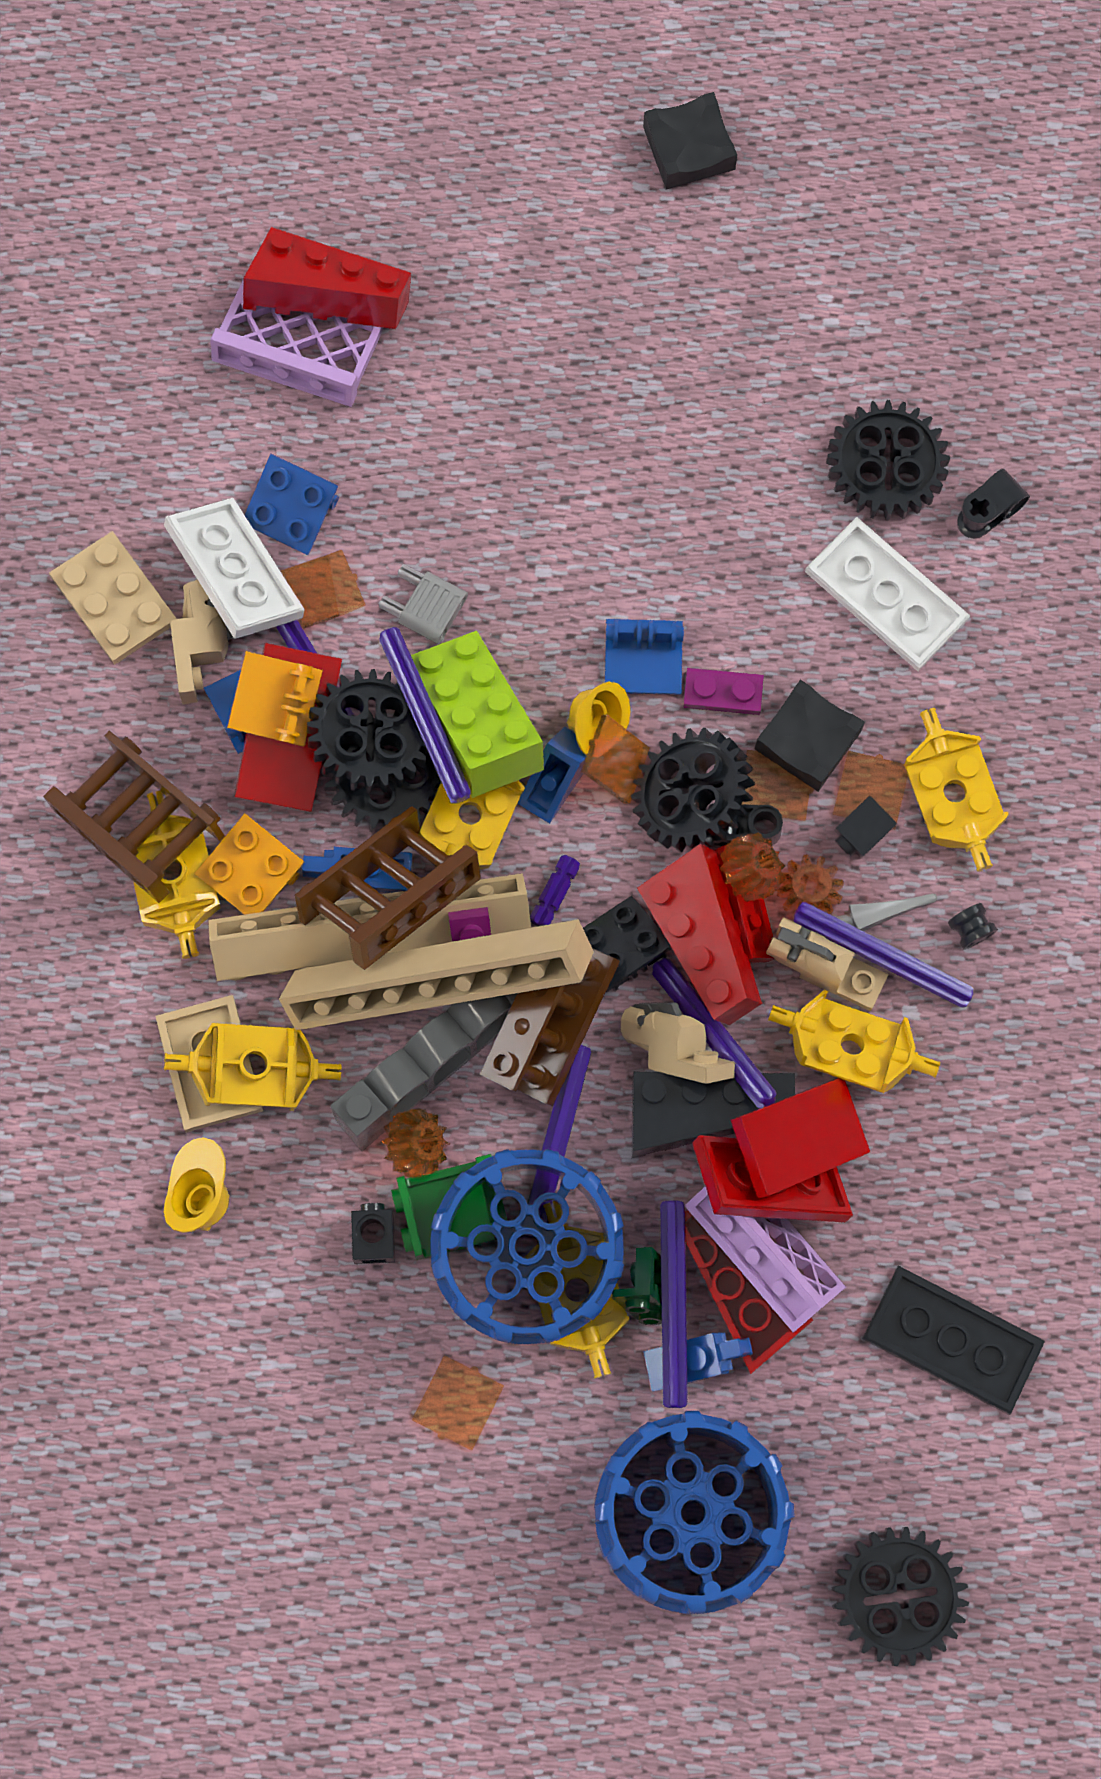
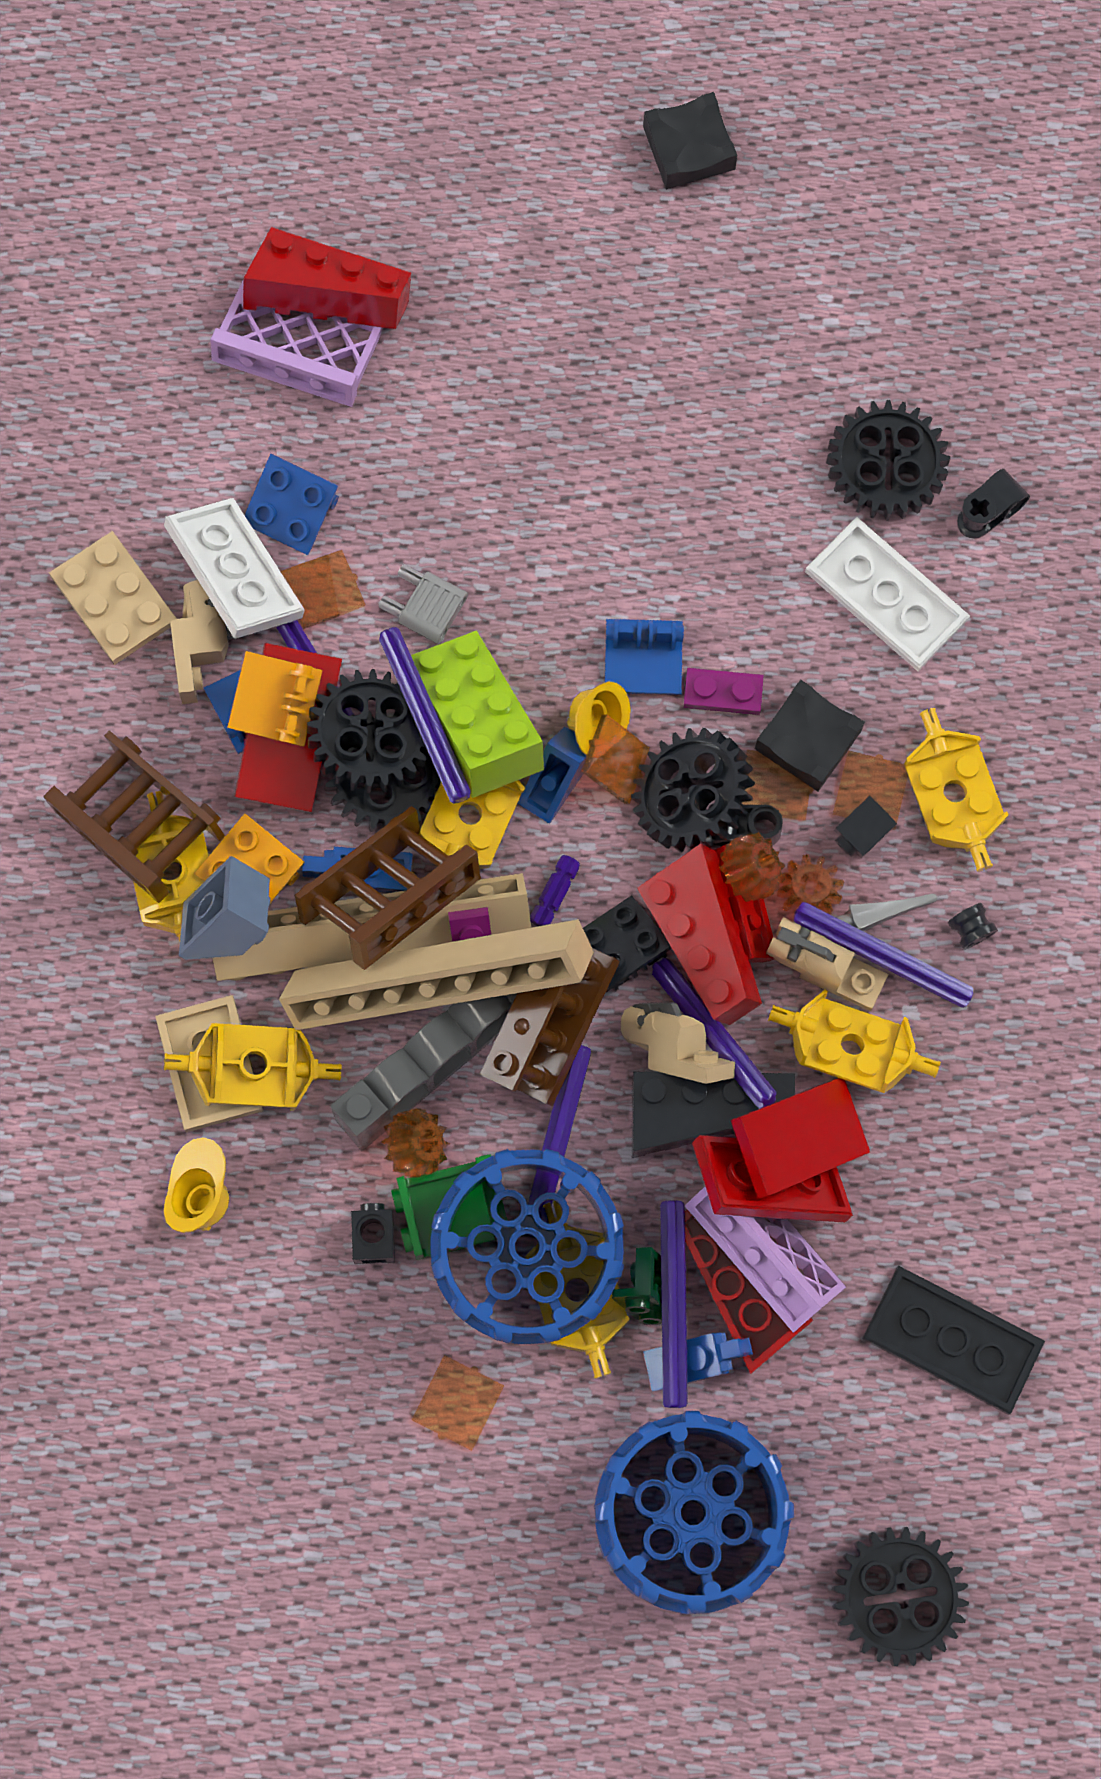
none -> sand blue slope [179,856,271,960]

